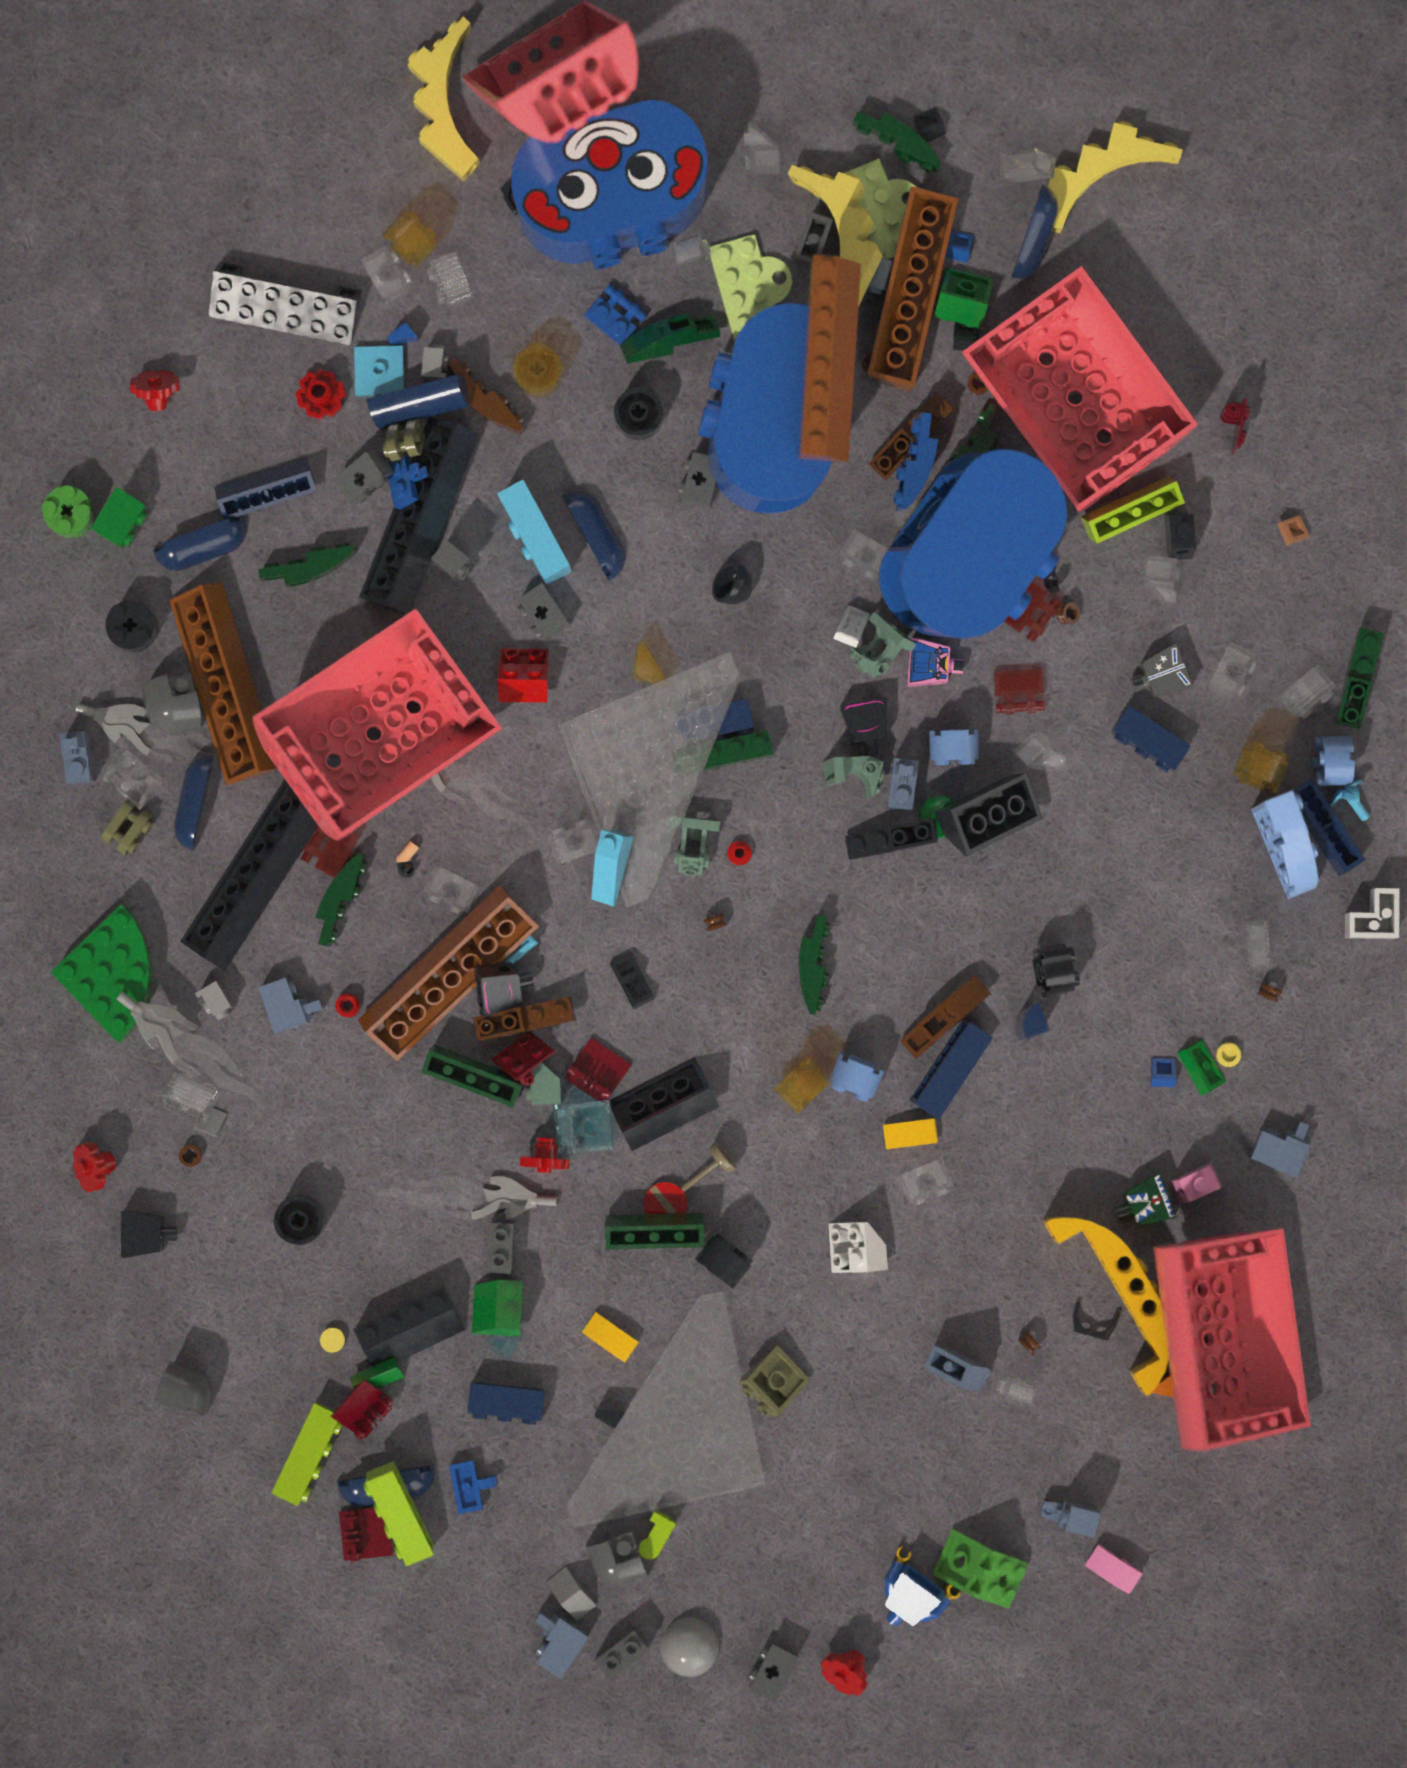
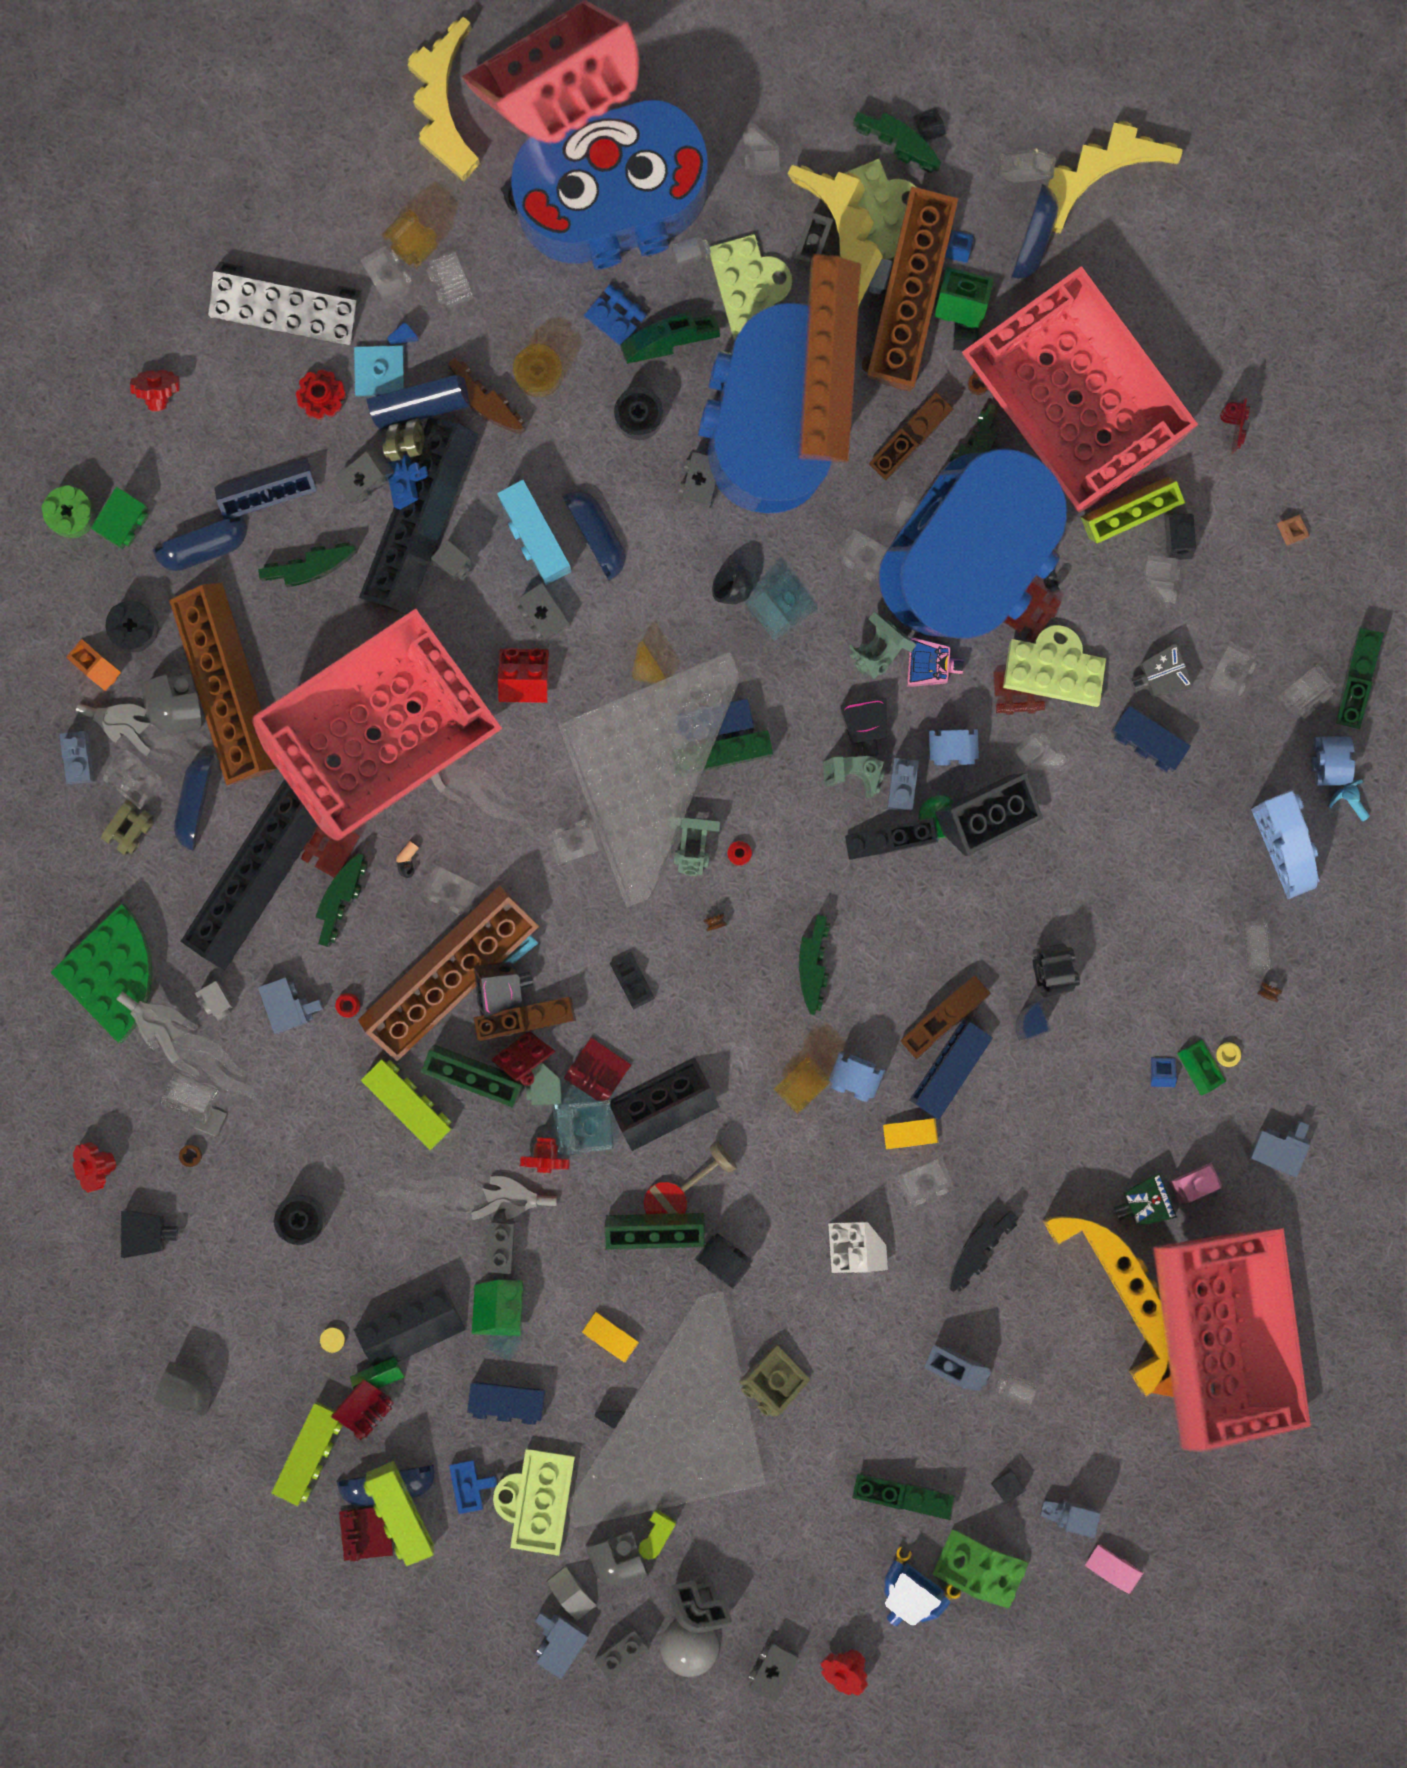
light grey brick [421,344,449,381] -> none
medium azure slope [591,829,634,906] -> none
white plate [833,605,870,648] -> none
blue slope [893,412,938,512] -> none
reddish brown bush [1017,1331,1041,1356] -> none
reddish brown bush [1055,602,1080,624] -> none
black cap [1072,1301,1119,1341] -> none
clear yellow brick [1232,741,1288,793] -> none
dark blue brick [1289,778,1365,876] -> none
white brick [1345,888,1399,939] -> none
none -> orange slope [66,639,121,691]
none -> lime brick [361,1059,452,1150]
none -> yellowish green plate [493,1448,575,1555]
none -> dark grey brick [668,1580,732,1633]
none -> clear light blue slope [745,571,818,641]
none -> dark green slope [852,1474,956,1520]
none -> black slope [949,1210,1018,1292]
none -> black slope [991,1469,1026,1504]
none -> yellowish green plate [1003,625,1106,707]

